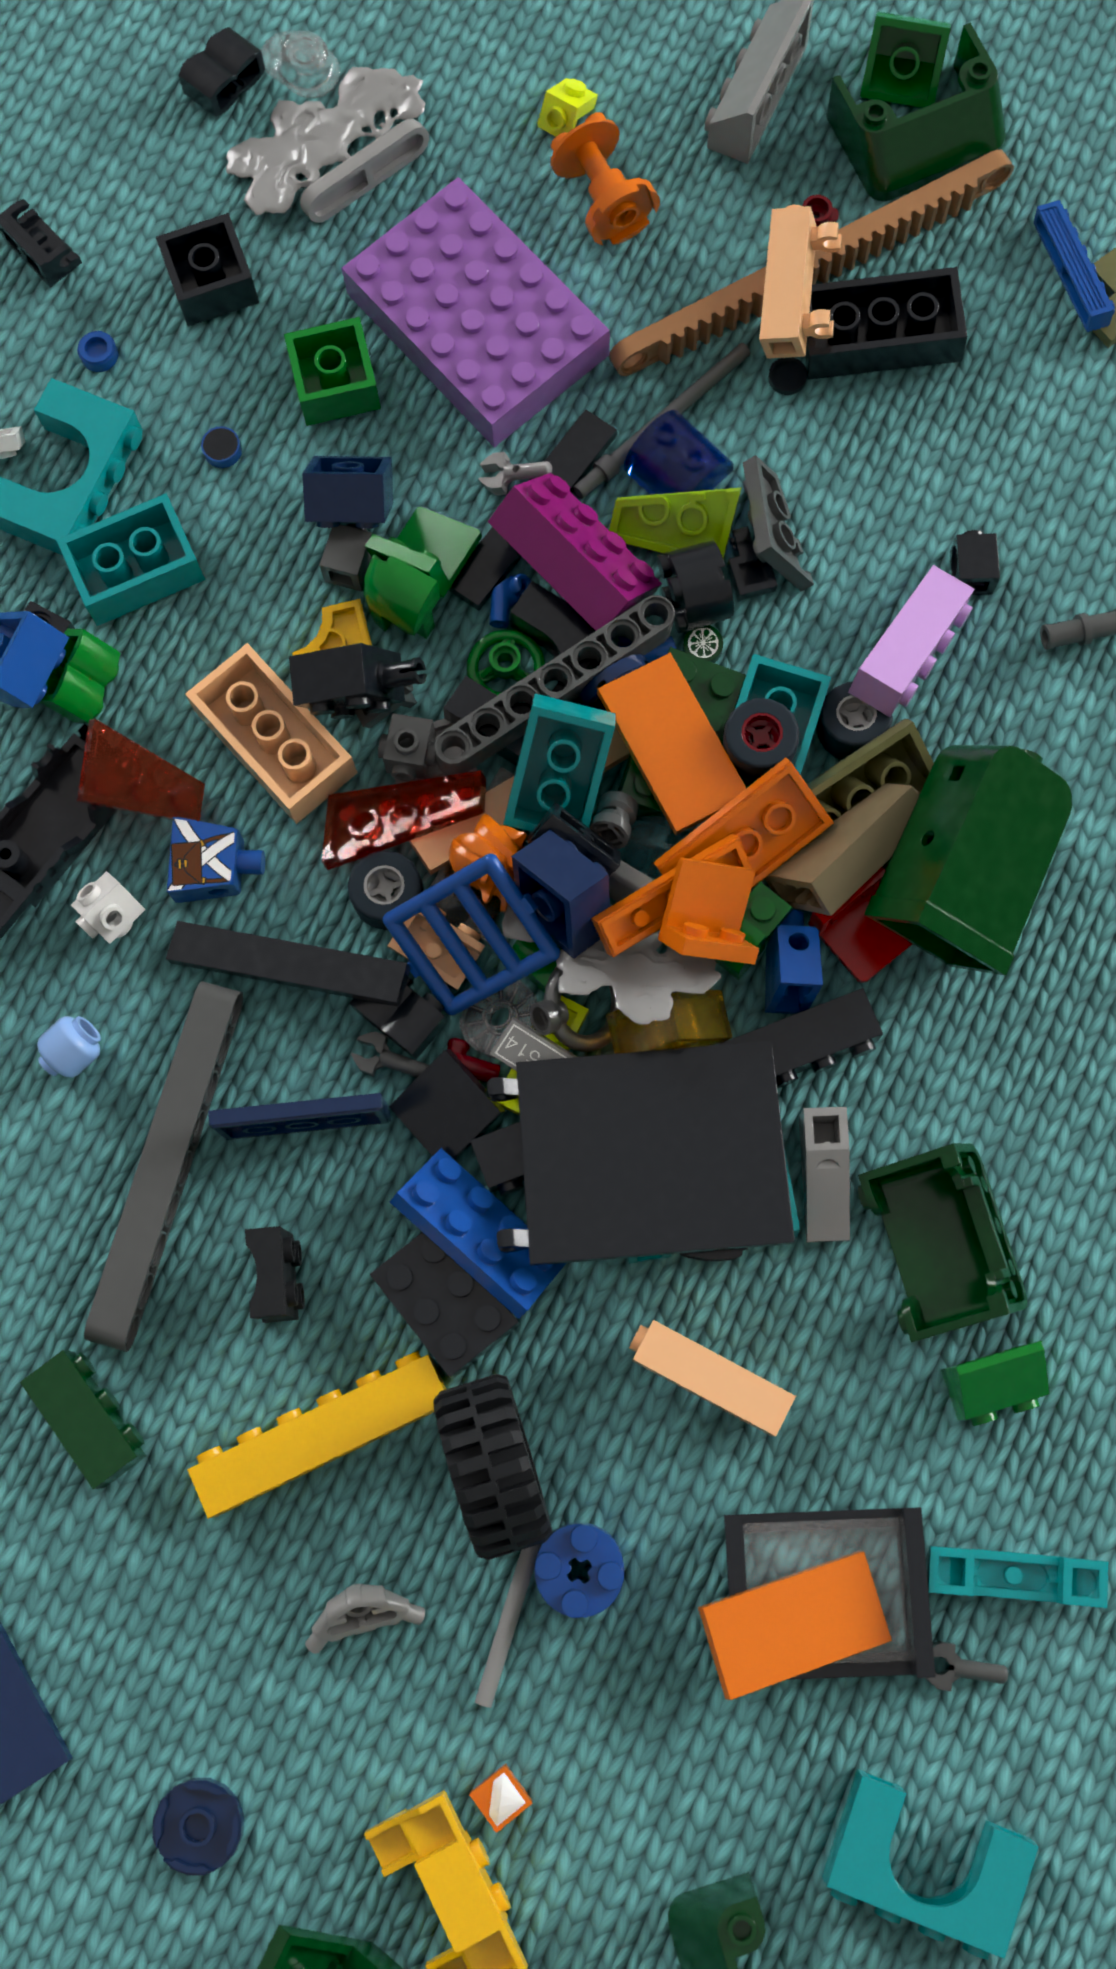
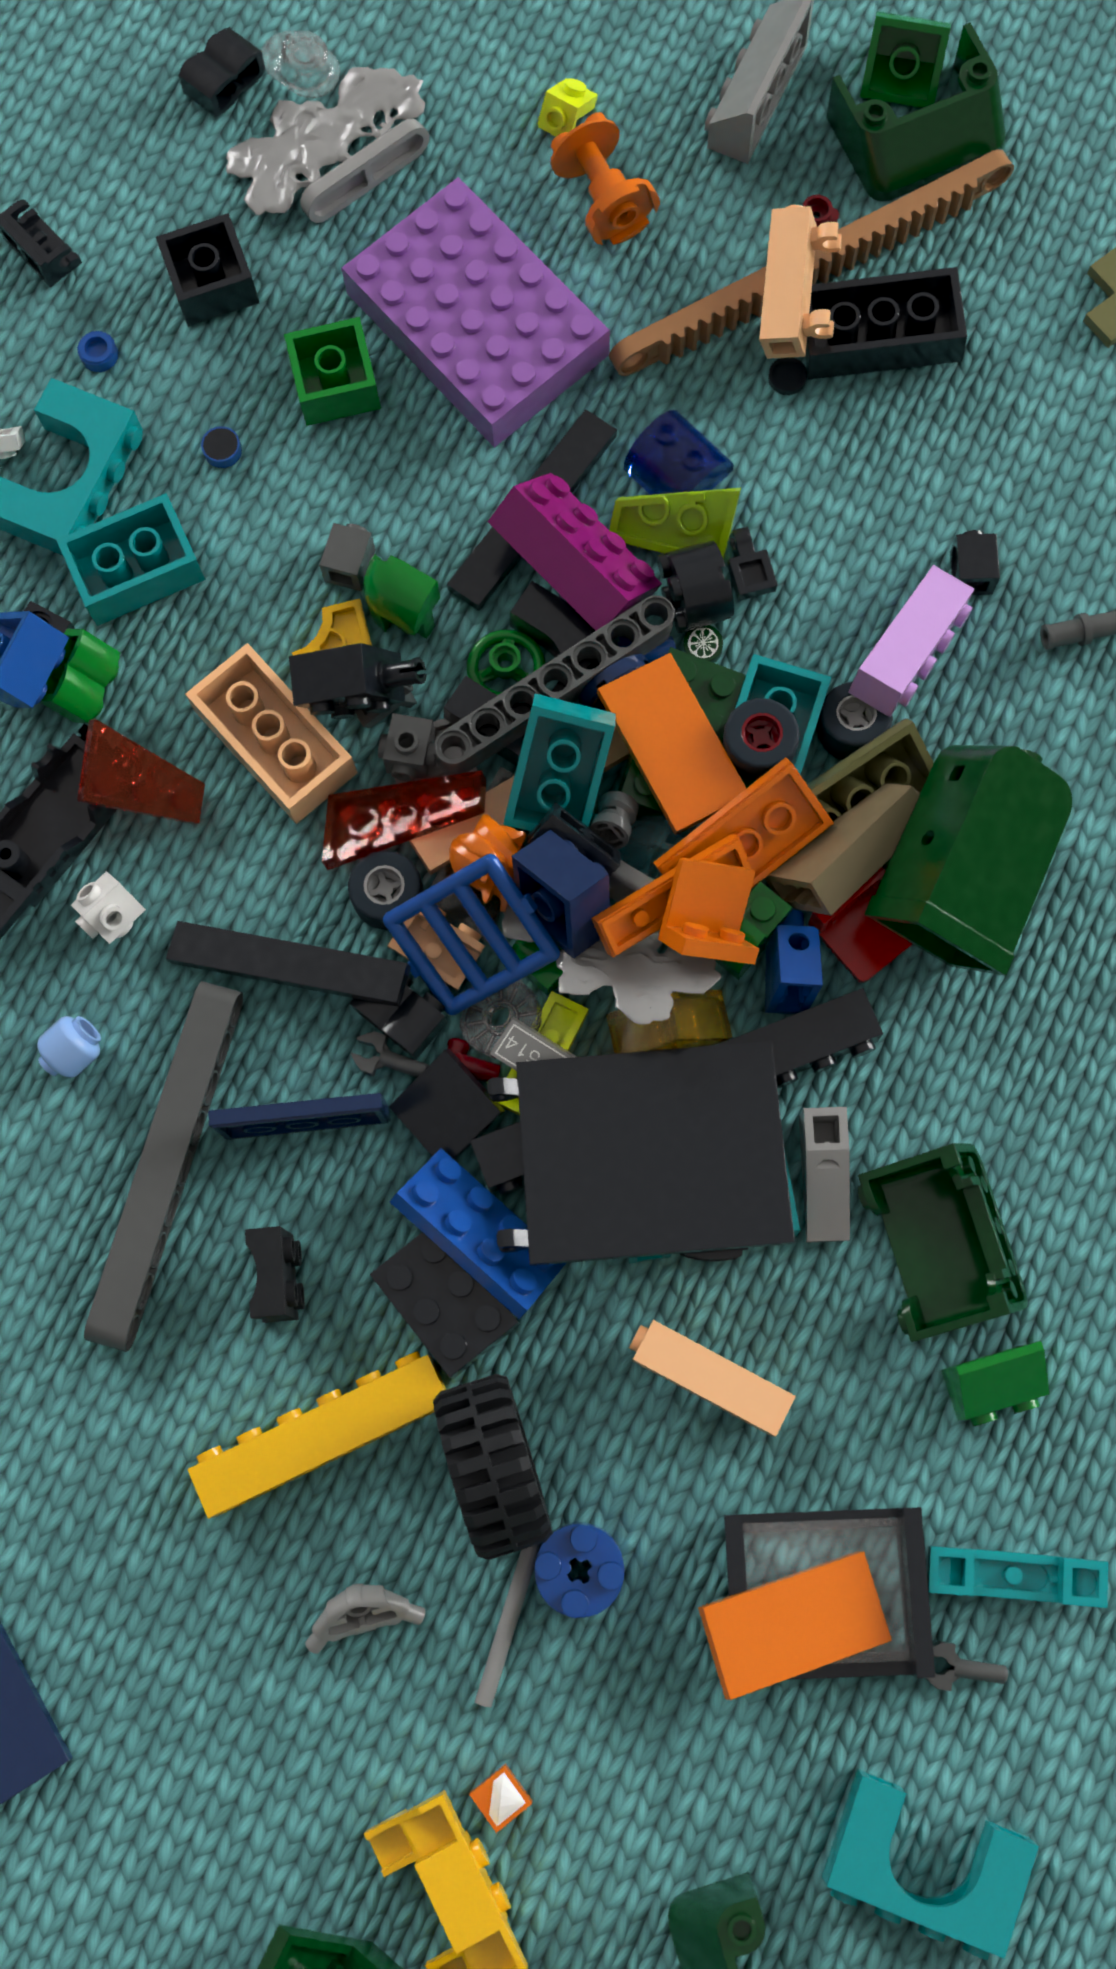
dark green brick [20,1350,146,1489] -> none
dark blue tile [152,1778,244,1875] -> none
torso [167,817,265,903] -> none
dark blue brick [302,456,393,529] -> none
green bracket [365,506,482,598] -> none
light grey bar [478,452,552,495] -> none
blue arm [489,573,531,628] -> none
flat silver piece [530,966,626,1052] -> none
dark grey bar [573,343,751,499] -> none
dark grey wing [743,455,814,591] -> none
blue piece [1033,200,1115,332] -> none

